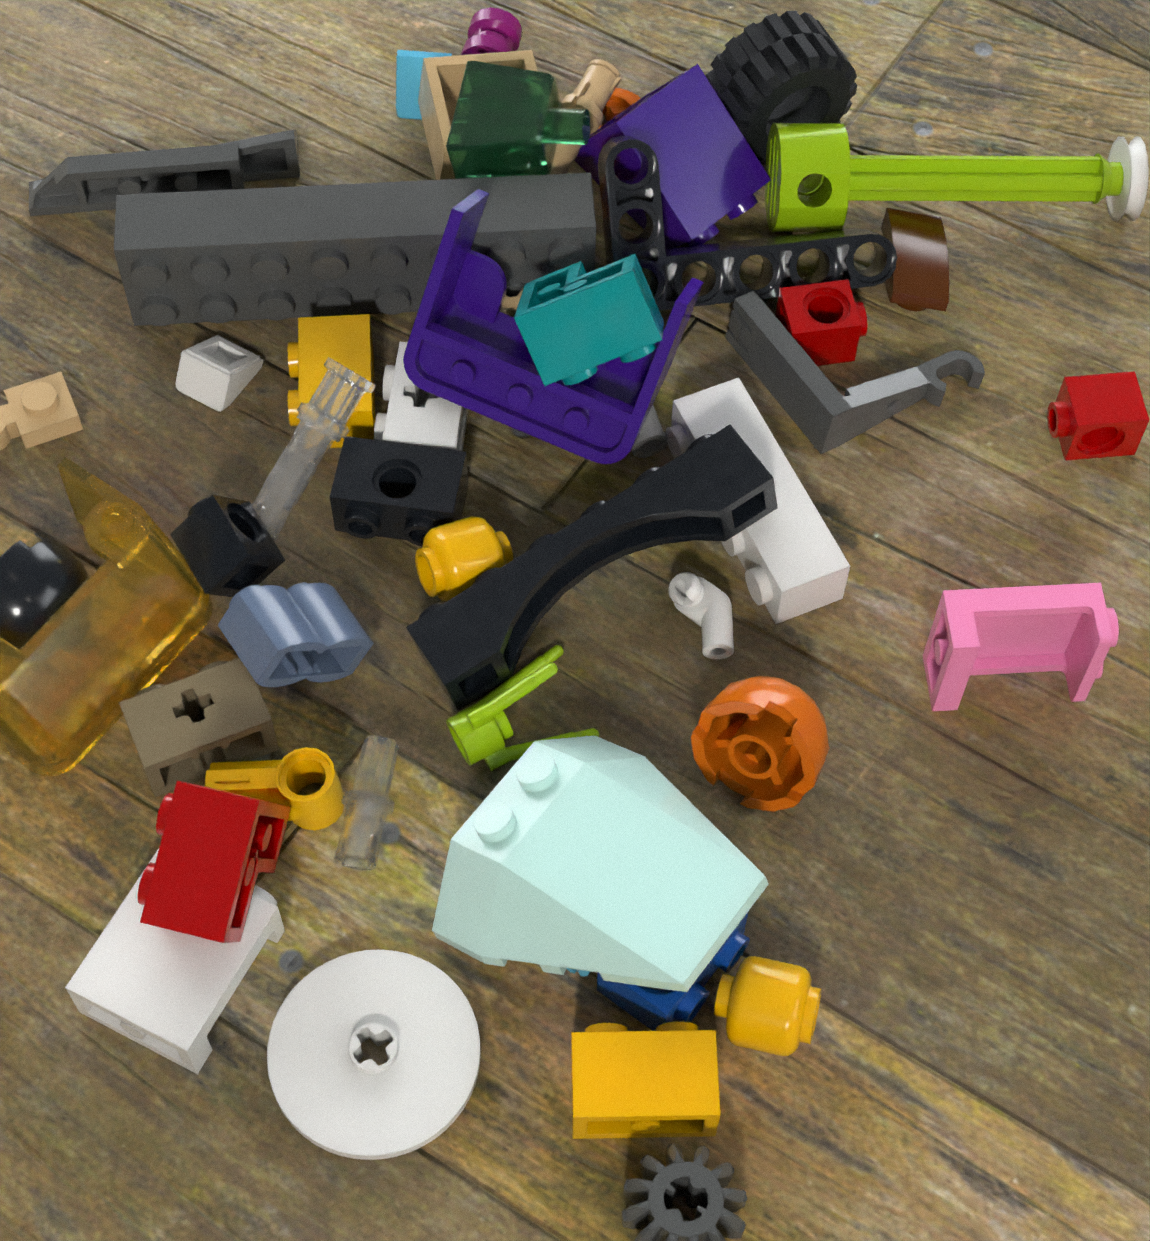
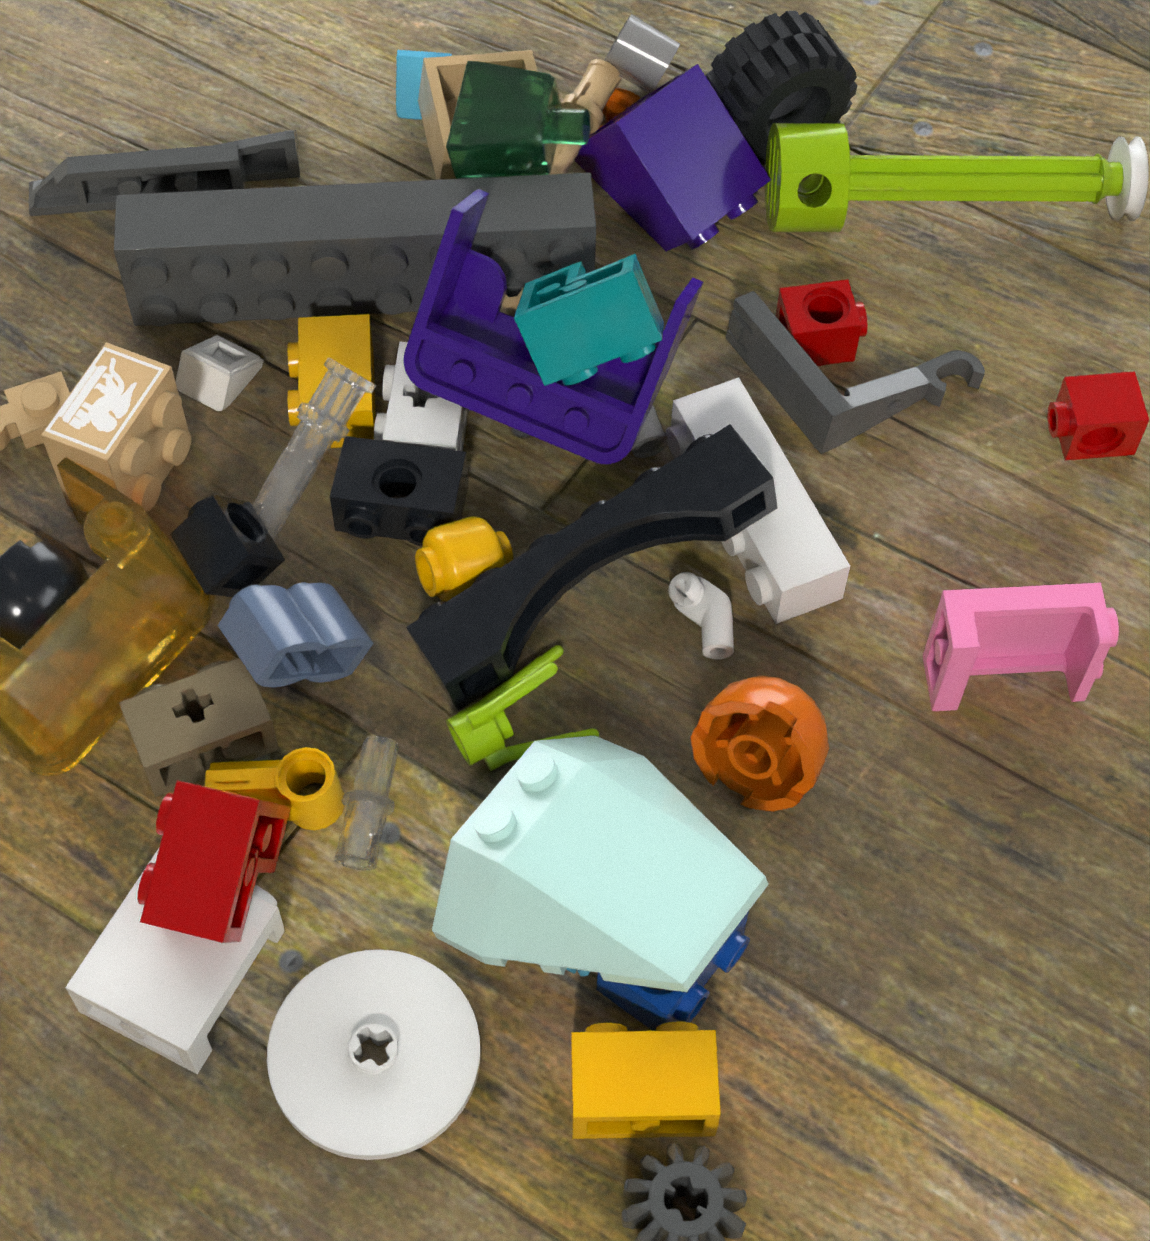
magenta wheel [461,7,522,55] -> none
black beam [598,135,897,311] -> none
yellow head [714,956,822,1056] -> none
reddish brown slope [881,208,949,312] -> none
none -> tan brick [41,342,191,531]
none -> light grey beam [604,14,680,93]

